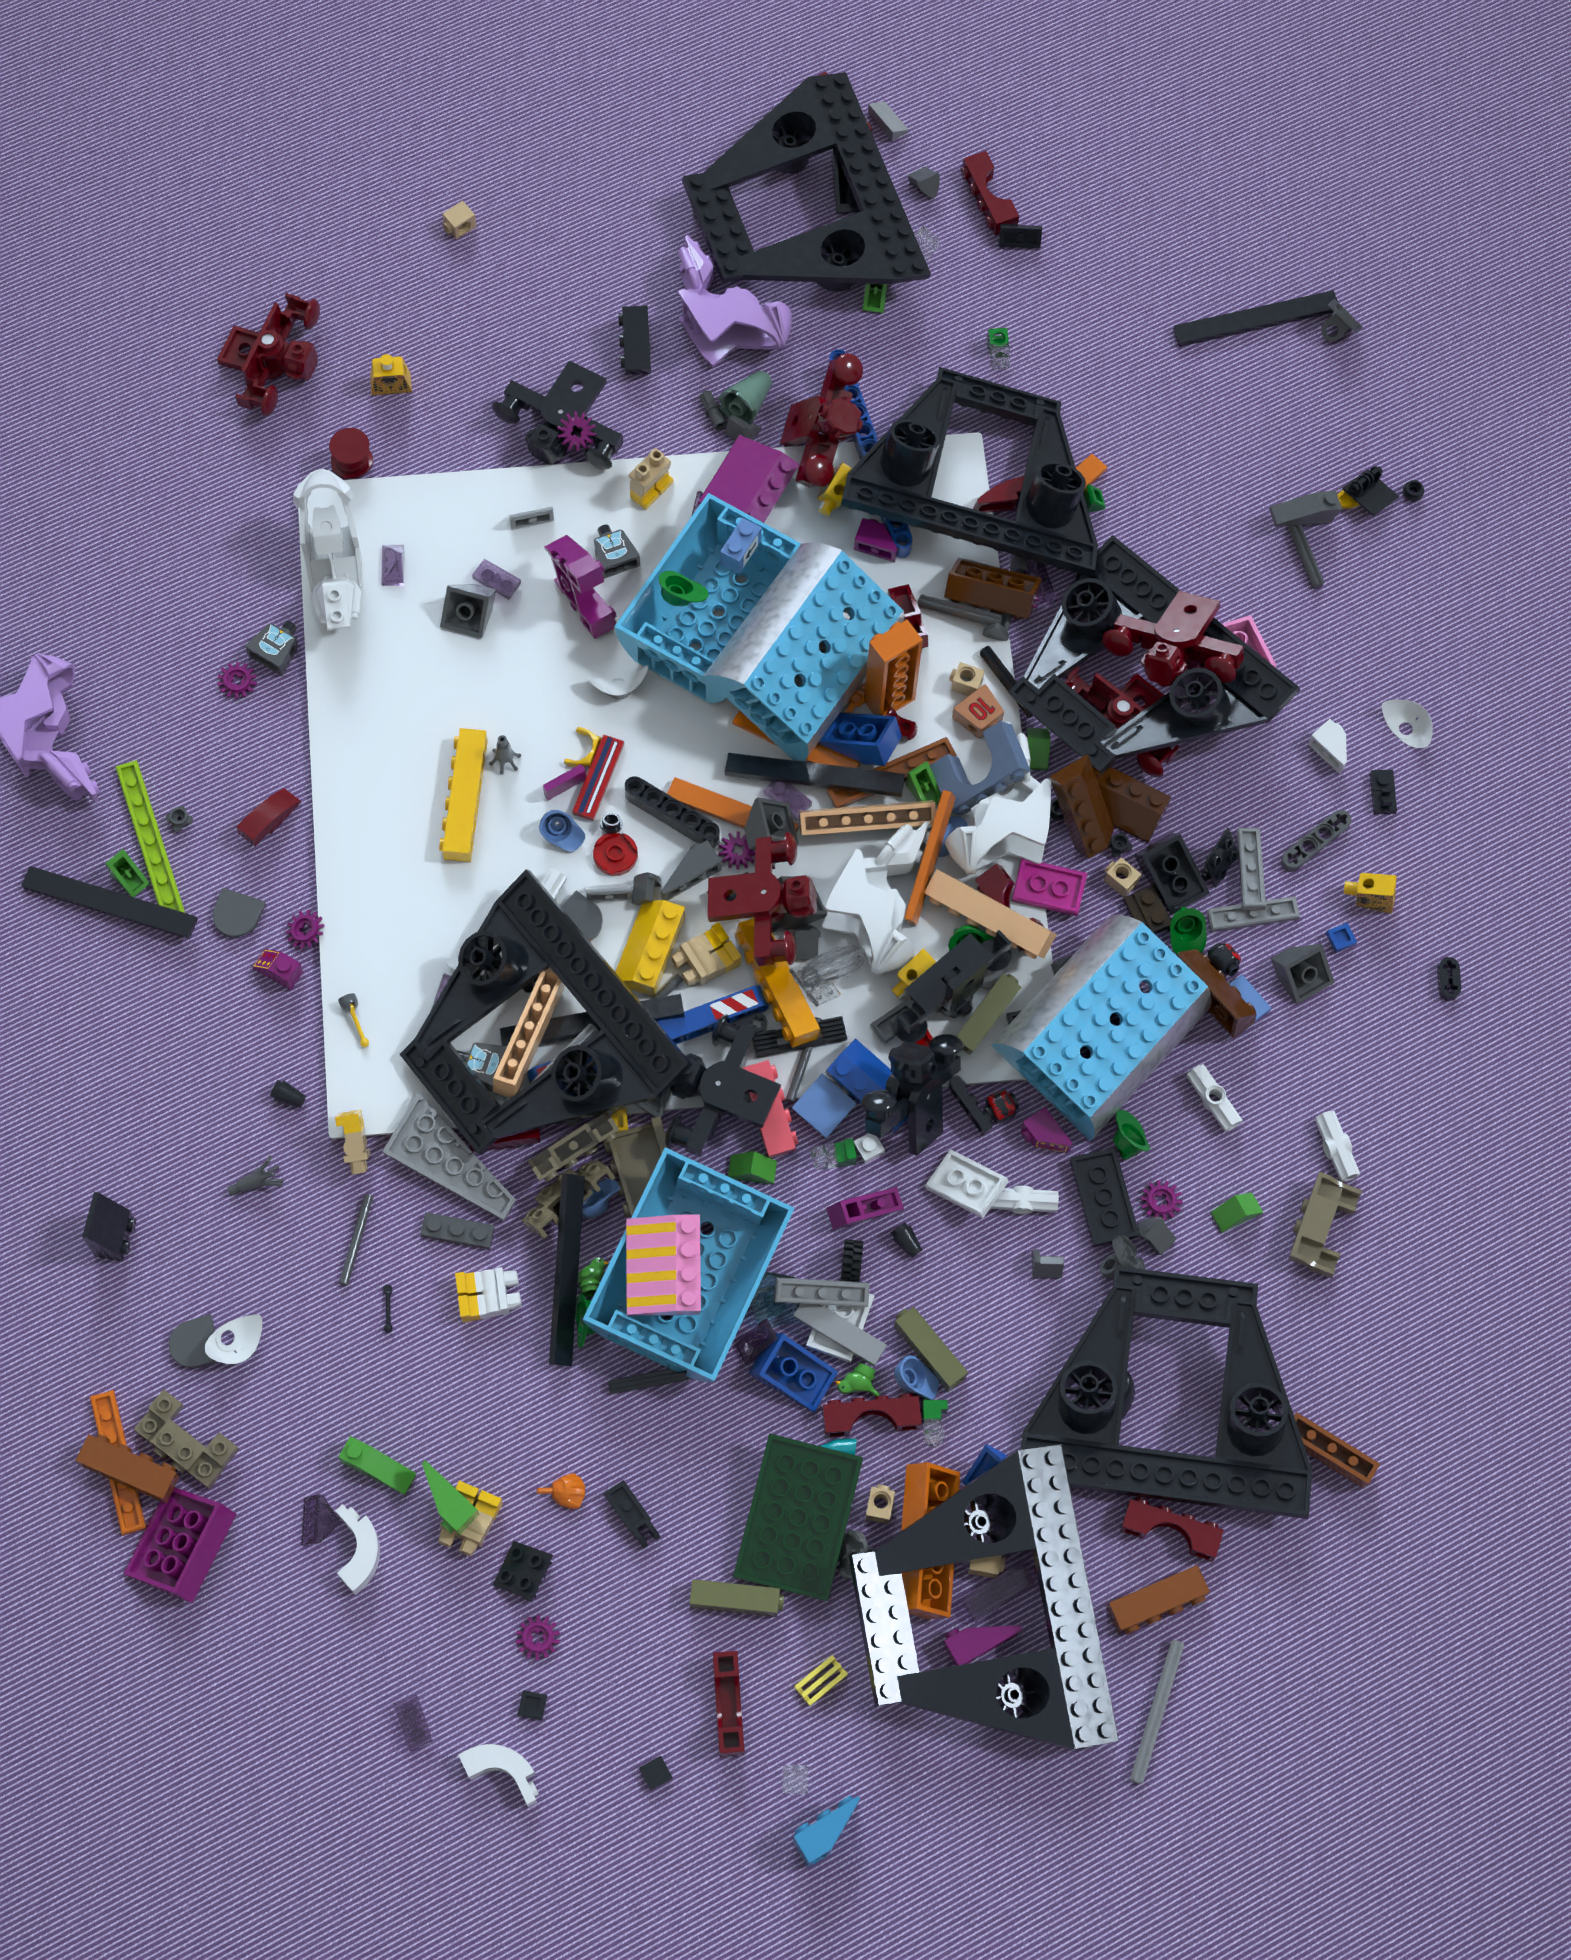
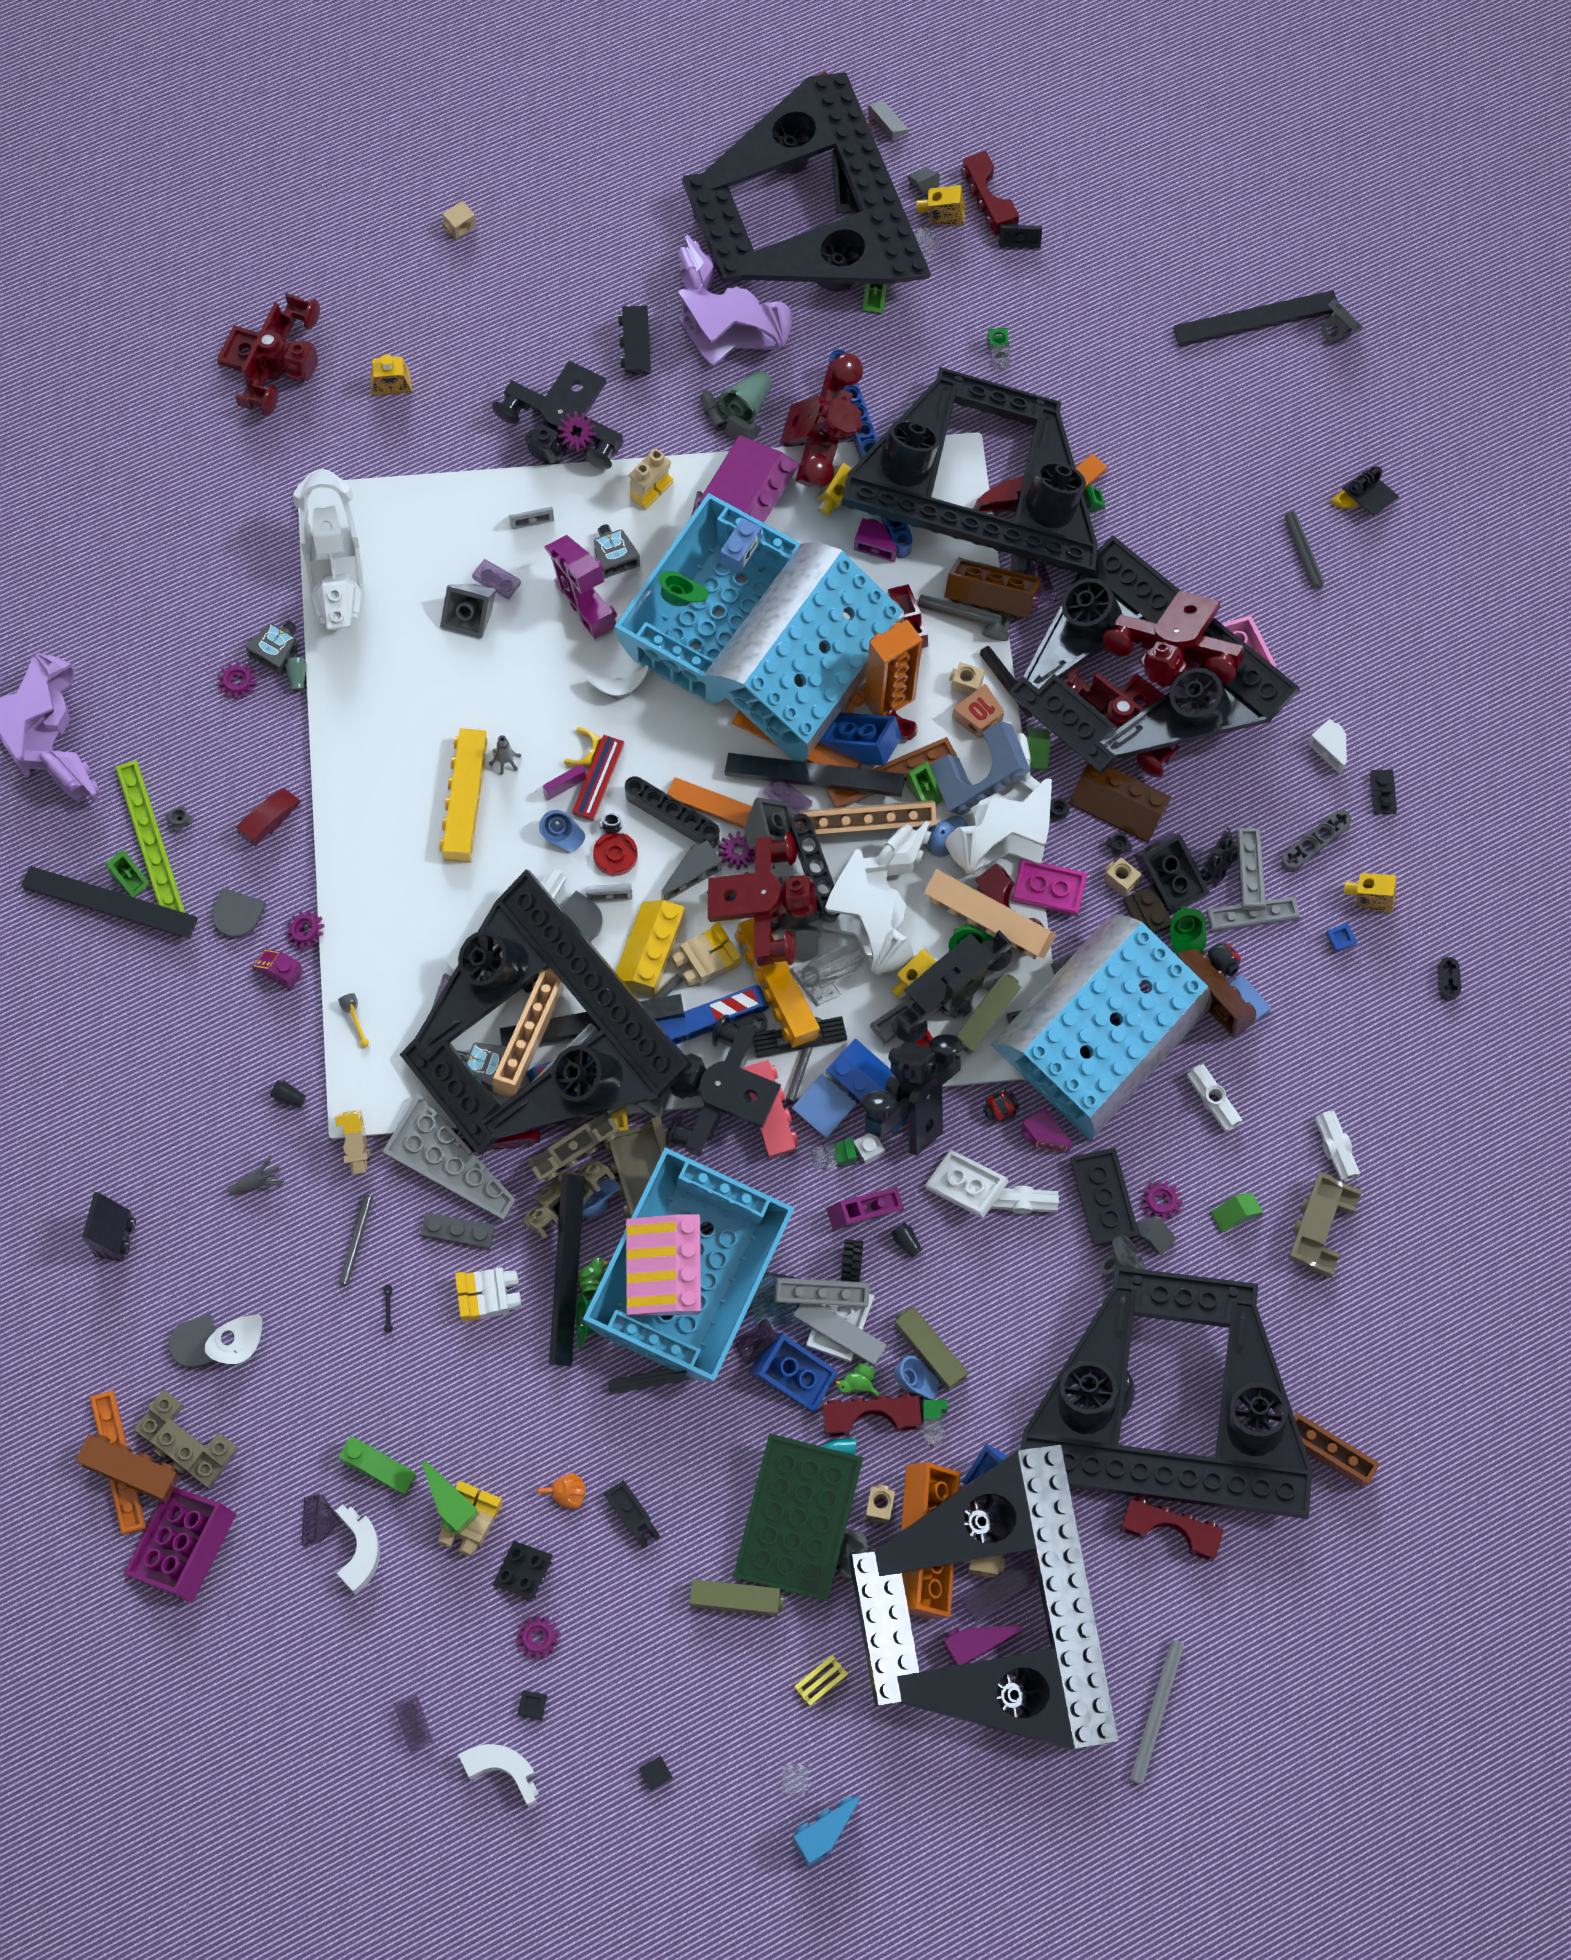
dark red hat [329,428,373,480] -> none
clear purple slope [382,545,404,586] -> none
dark grey tile [631,872,661,905] -> none
dark red arch [713,1651,745,1757] -> none
bright green slope [728,1151,777,1185] -> none
orange tile [904,790,956,925] -> none
black hinge [948,1075,992,1136] -> none
dark grey tile [1031,1249,1064,1278] -> none
reddish brown slope [1049,755,1114,858] -> none
dark orange brick [1106,1565,1210,1635] -> none
green piece [1113,1110,1150,1160] -> none
dark grey slope [1269,491,1342,527] -> none
dark grey slope [1271,944,1335,1004] -> none
white piece [1381,700,1433,748] -> none
black plate [1402,480,1424,501] -> none
none -> sand green cone [285,657,307,691]
none -> black beam [789,813,840,923]
none -> yellow torso [916,185,965,226]

